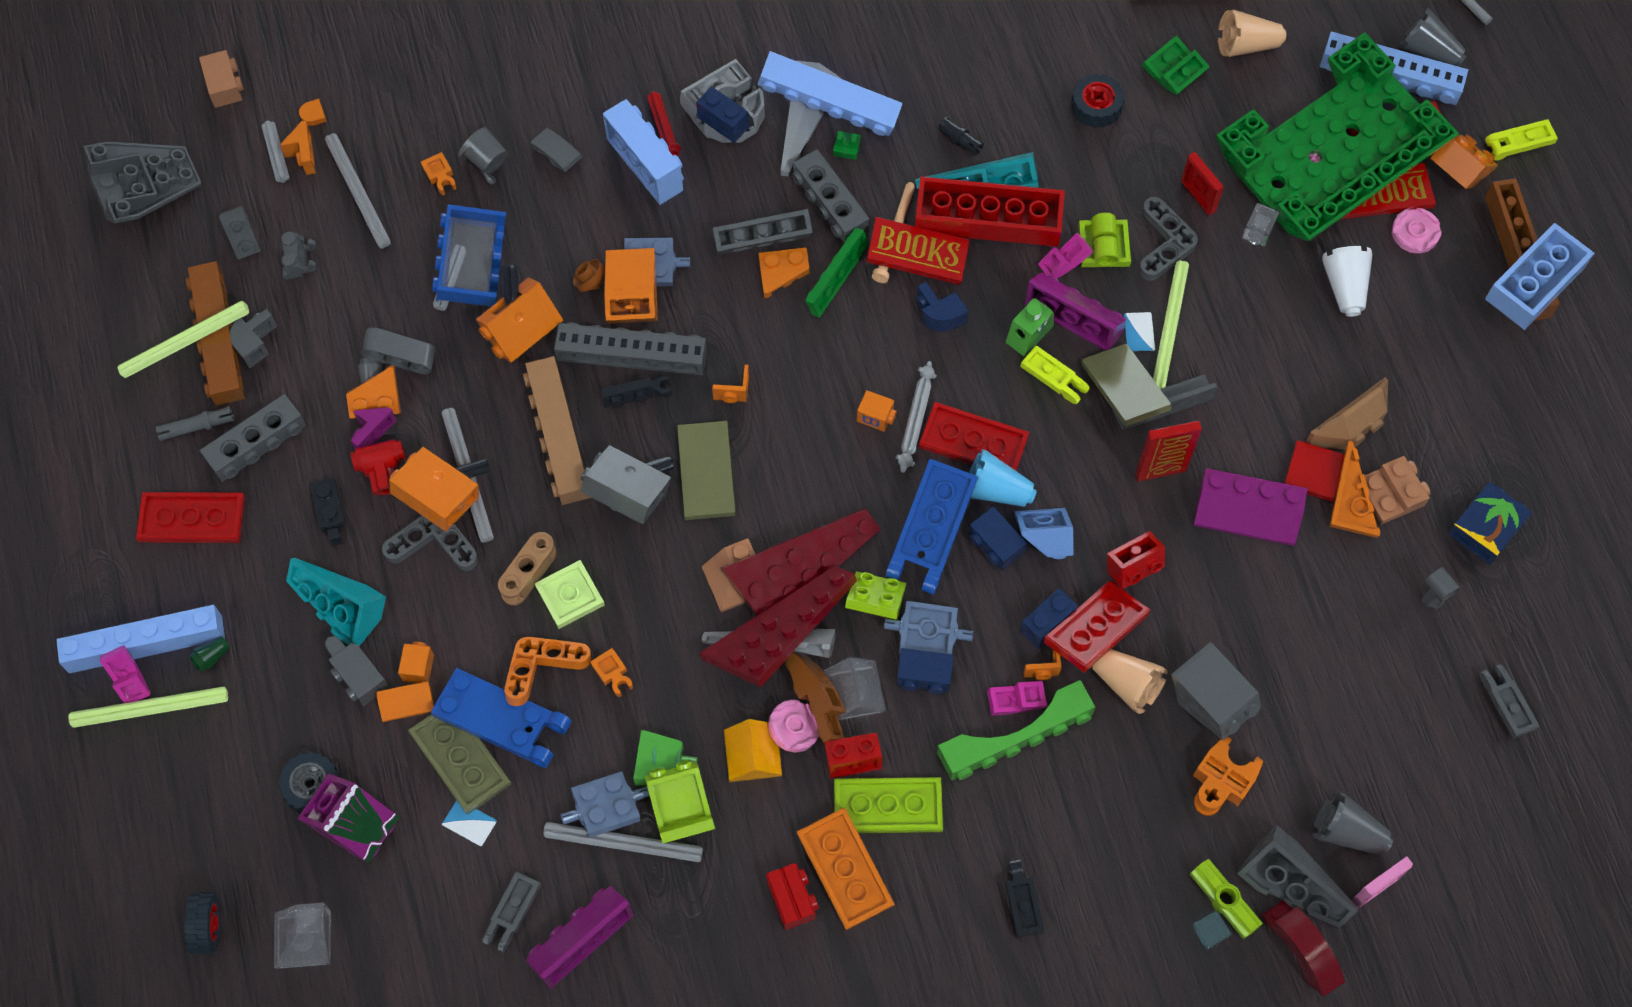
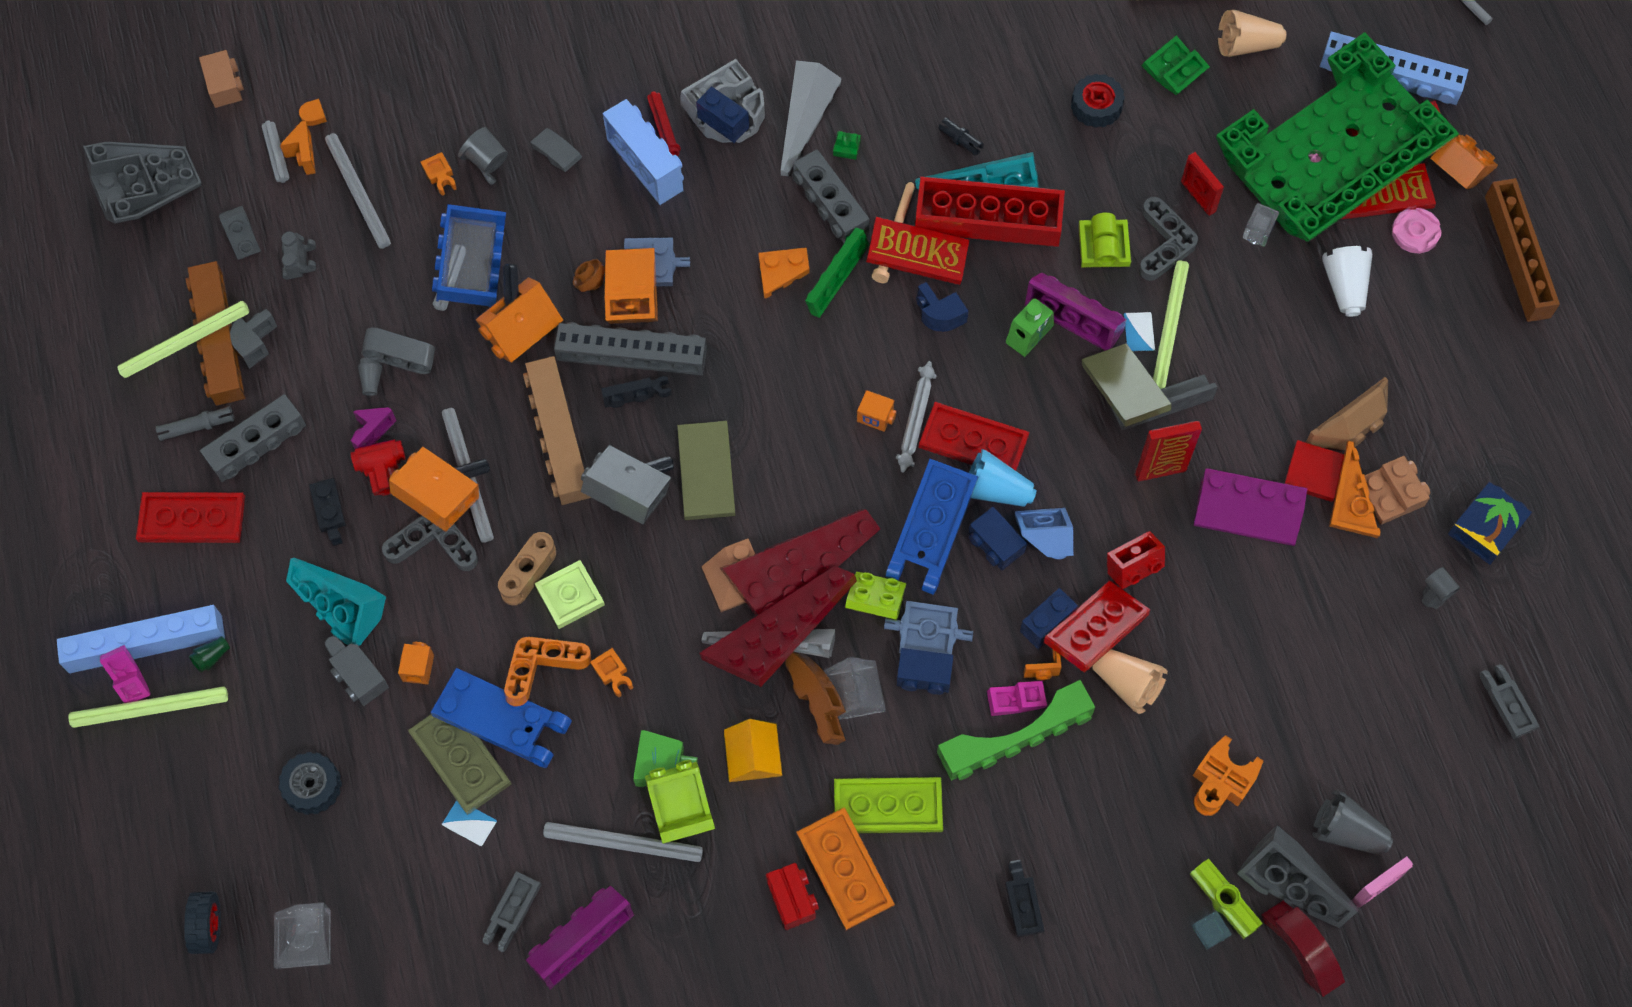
slope [297,773,399,863] -> none
orange wing [346,365,401,418] -> none
orange slope [376,681,434,722] -> none
sand blue plate [560,771,650,838] -> none
orange bracket [712,365,749,403] -> none
dark grey brick [713,209,813,256] -> none
light blue brick [757,51,902,136] -> none
bright pink tile [768,700,819,753] -> none
red bracket [825,733,882,779] -> none
neon yellow hinge [1020,346,1090,404] -> none
dark pink slope [1038,233,1094,279] -> none
dark grey slope [1171,642,1261,740] -> none
dark grey cone [1398,7,1466,67] -> none
neon yellow plate [1485,119,1558,161] -> none
light blue brick [1485,223,1595,330] -> none

